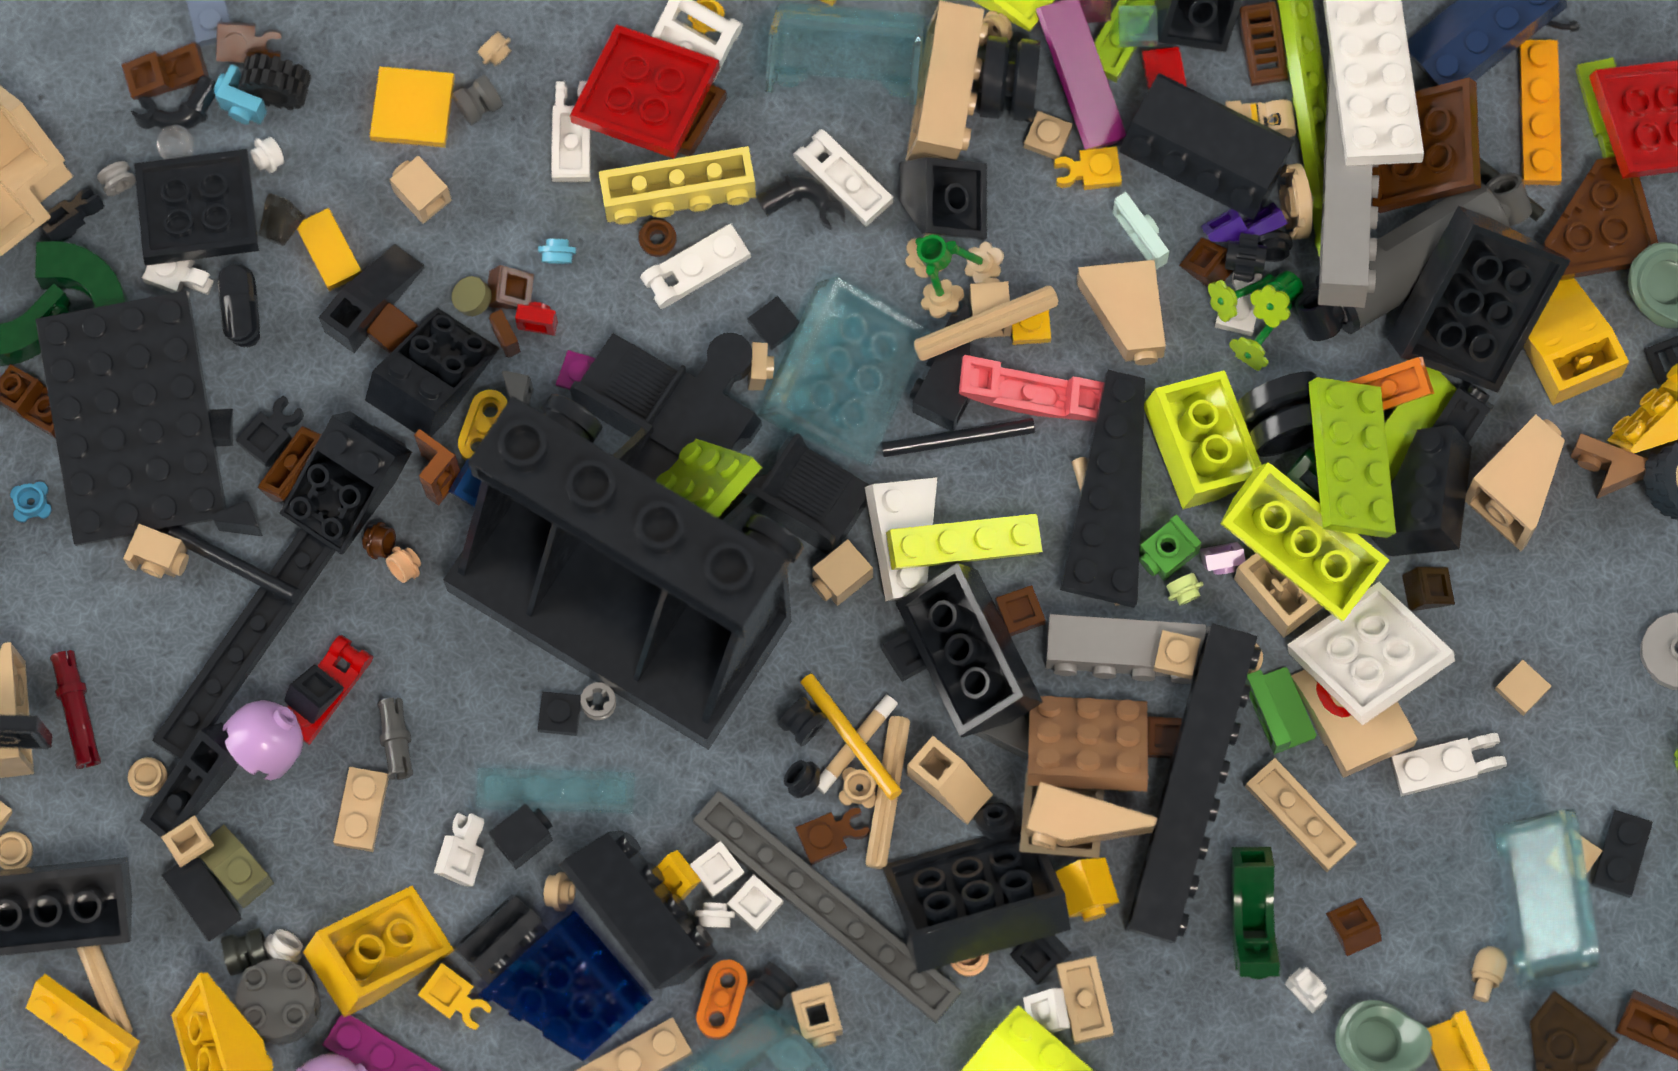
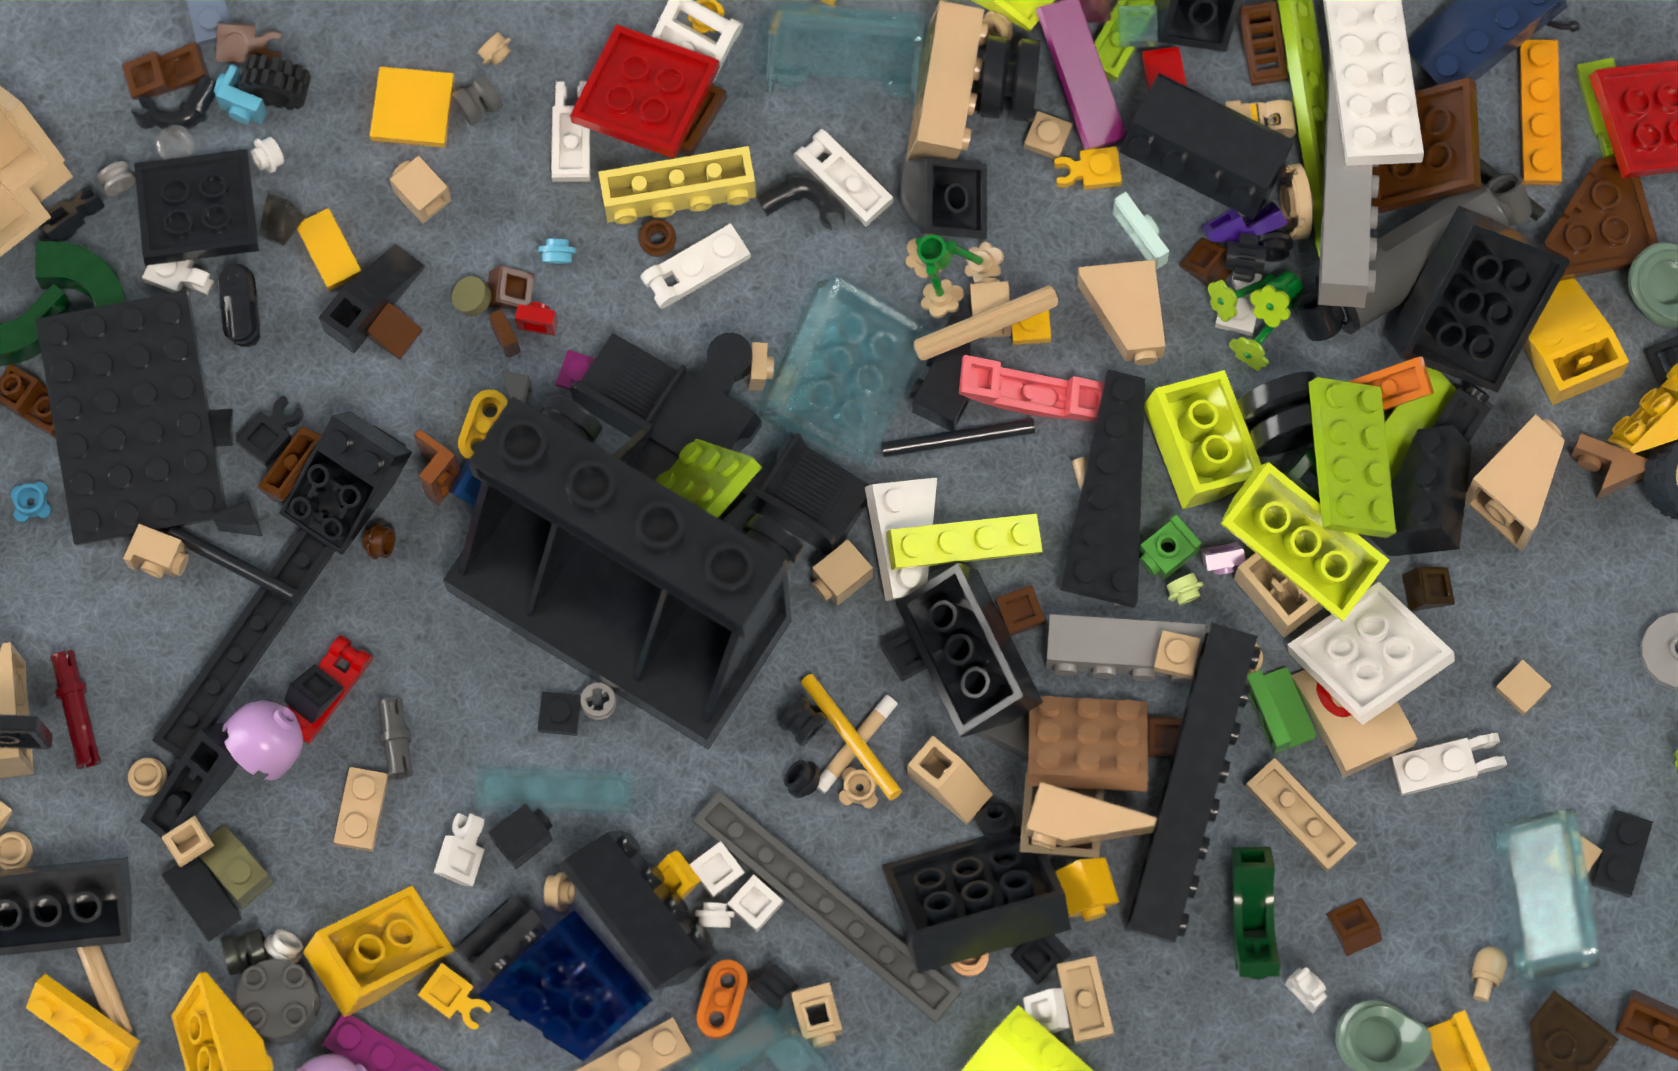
black slope [365,308,499,437] -> none
light nougat plate [386,546,421,583] -> none
black tile [748,296,801,350] -> none
reddish brown plate [795,808,870,865] -> none
tan axle [866,716,910,869] -> none

